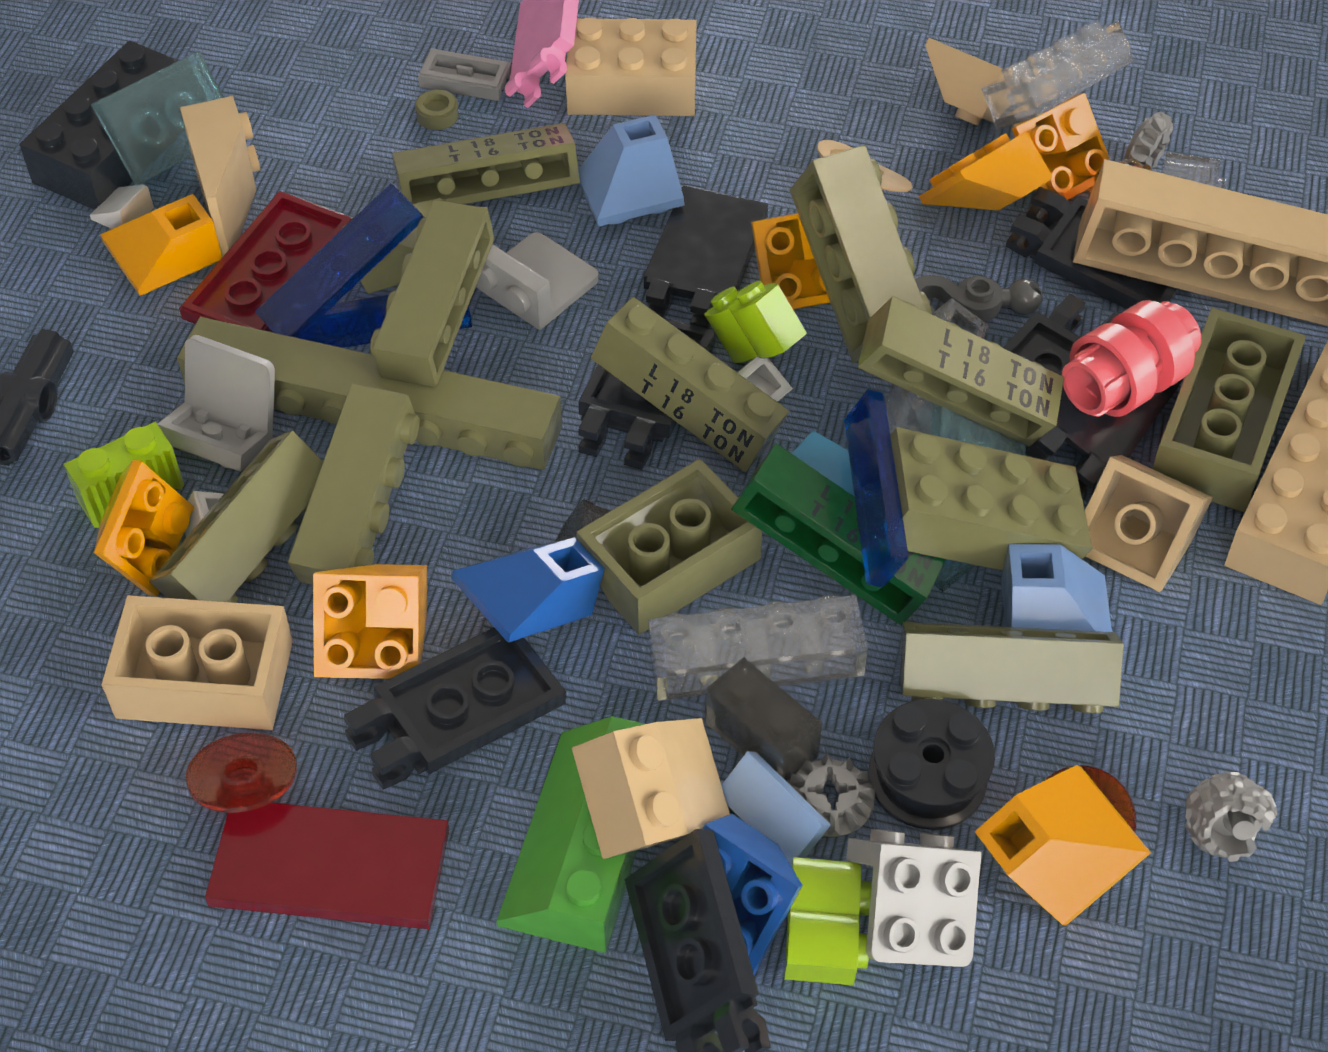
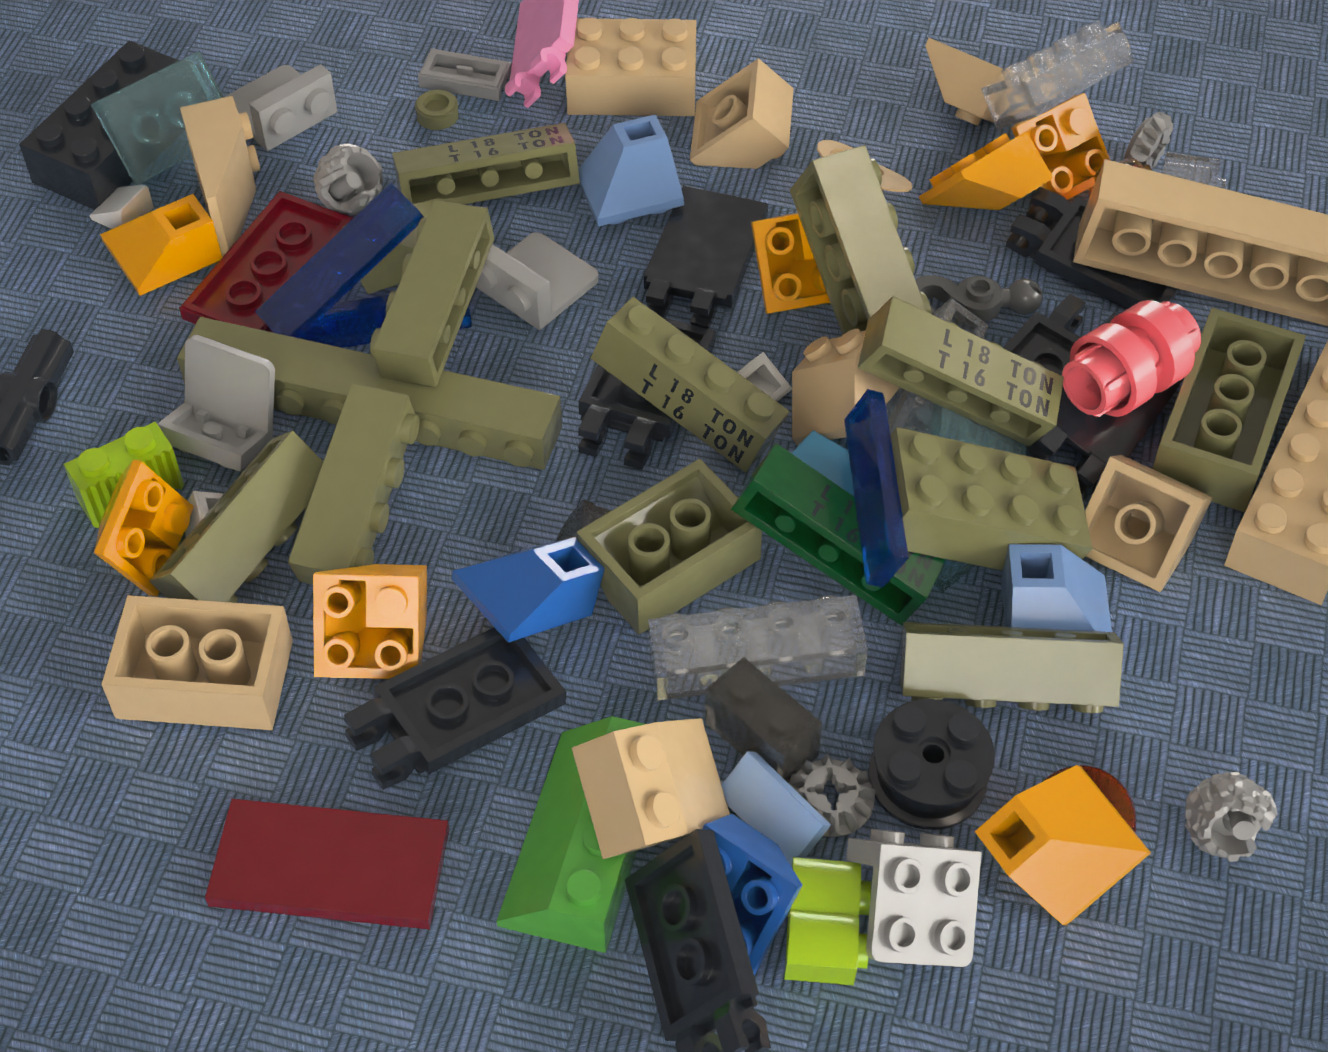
clear red dish [186,733,297,813] -> none
lime brick [704,281,807,363] -> none
none -> light grey bracket [223,64,338,151]
none -> light grey piece [313,144,383,216]
none -> tan slope [690,58,794,169]
none -> tan slope [792,329,900,446]

